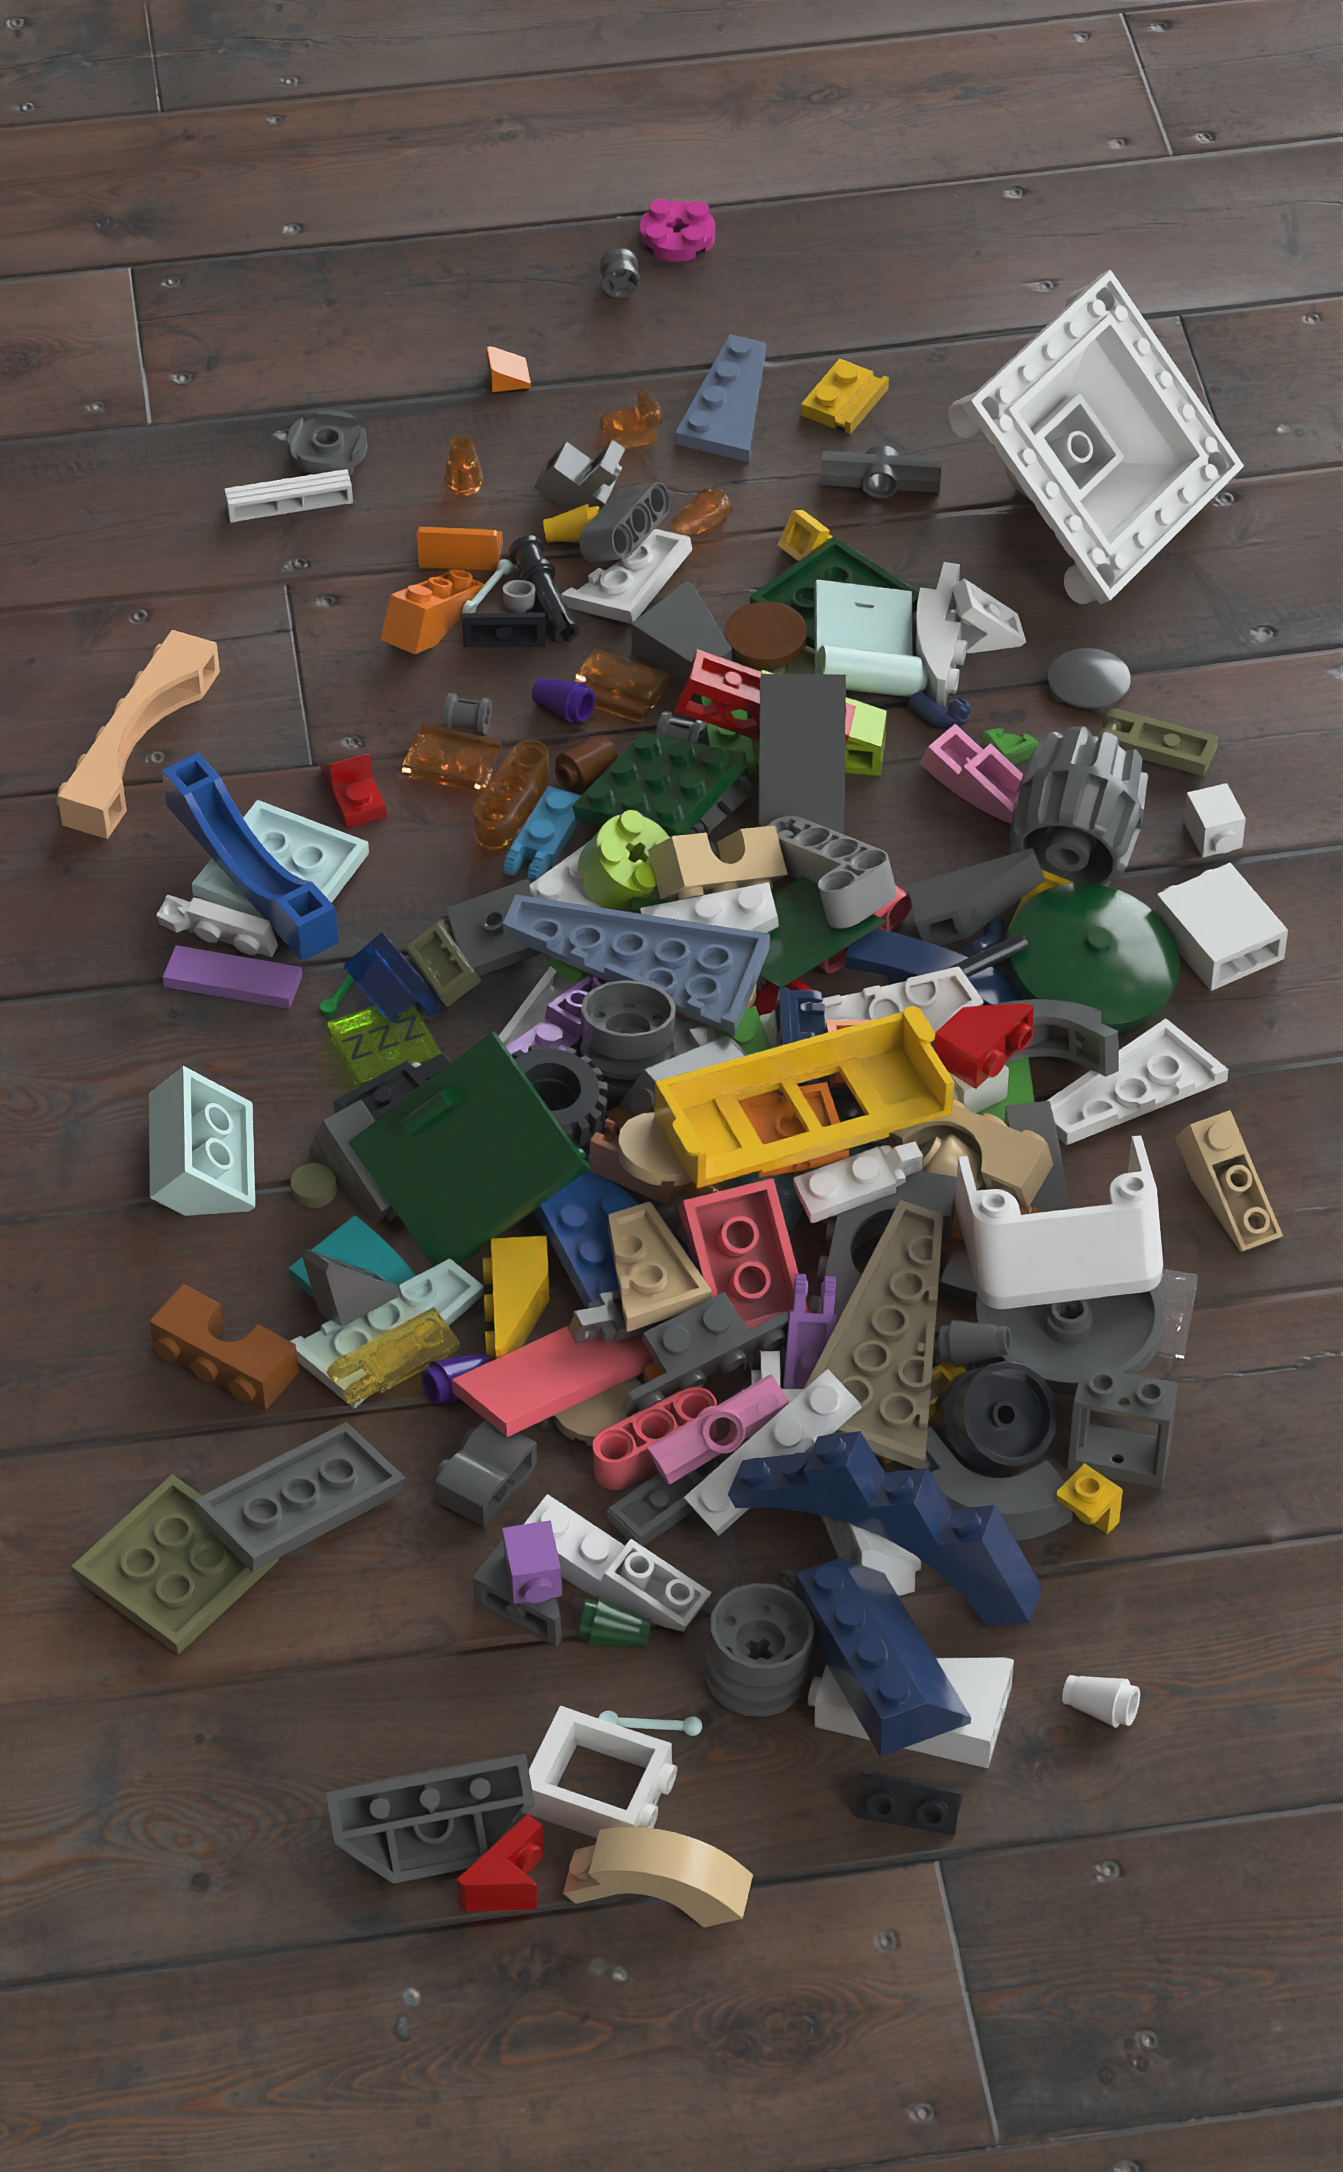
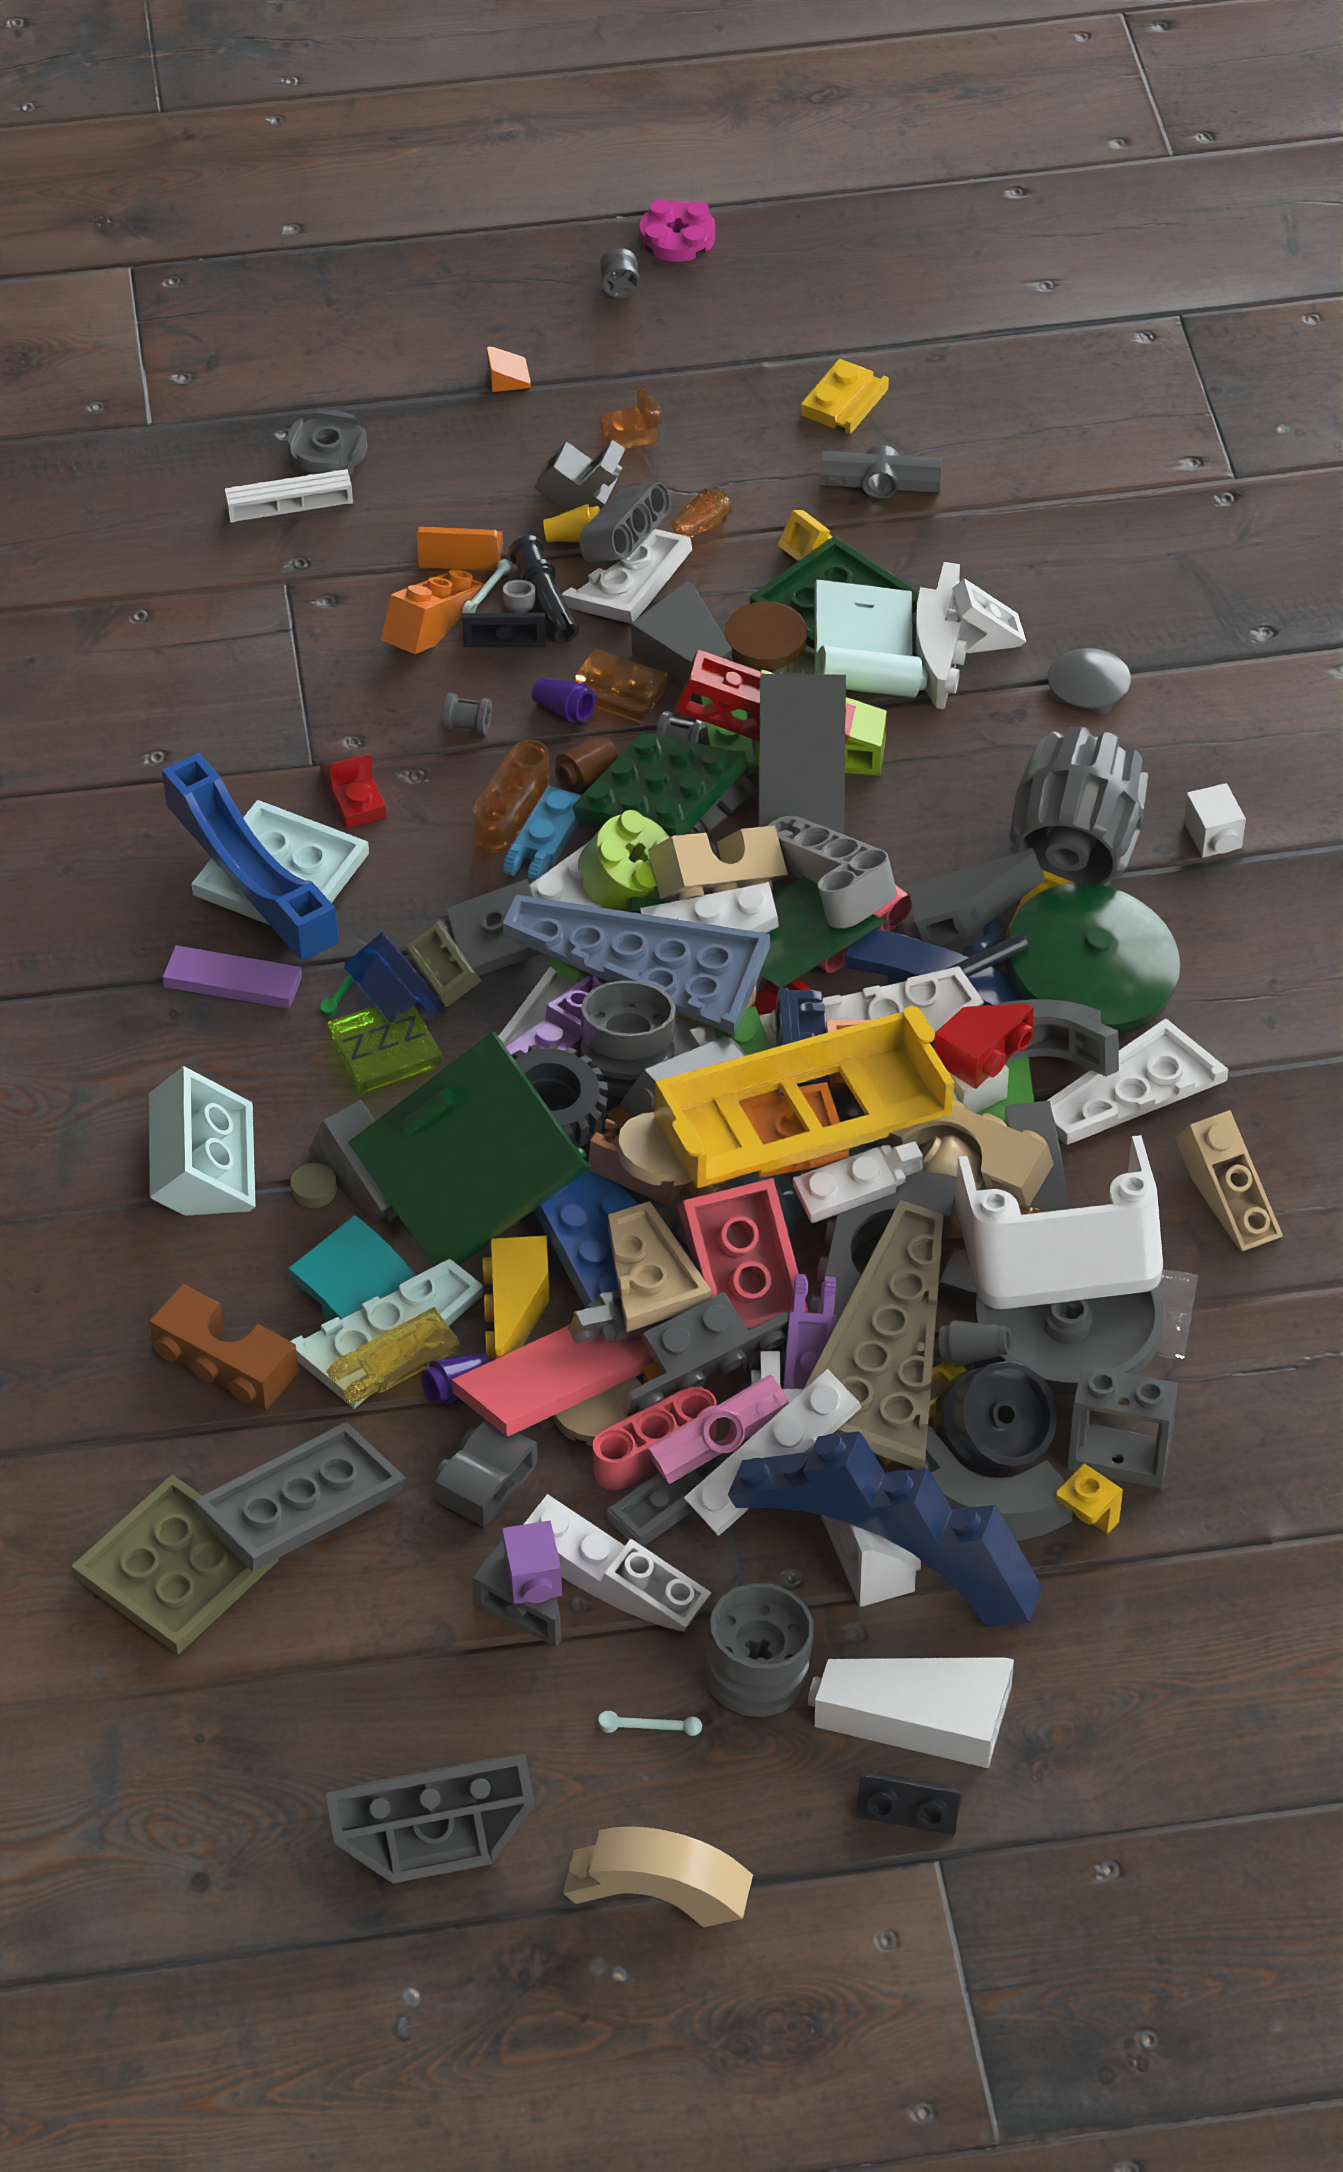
light nougat arch [56,630,220,839] -> none
white hinge [156,895,278,958] -> none
dark grey slope [302,1248,401,1327] -> none
black hinge [333,1053,452,1121] -> none
clear orange plate [402,722,502,794] -> none
clear orange cone [444,435,484,496] -> none
red slope [456,1814,544,1912] -> none
white window [528,1706,677,1838] -> none
dark green cone [577,1597,652,1648] -> none
sand blue wing [675,334,766,462] -> none
dark blue slope [795,1558,971,1757] -> none
dark blue arm [908,691,971,727] -> none
bright pink slope [919,724,1023,824] -> none
white piece [948,270,1244,604] -> none
bright green tile [982,728,1039,765] -> none
white cone [1062,1675,1140,1728] -> none
olive plate [1095,708,1218,776] -> none
white brick [1155,863,1288,991] -> none

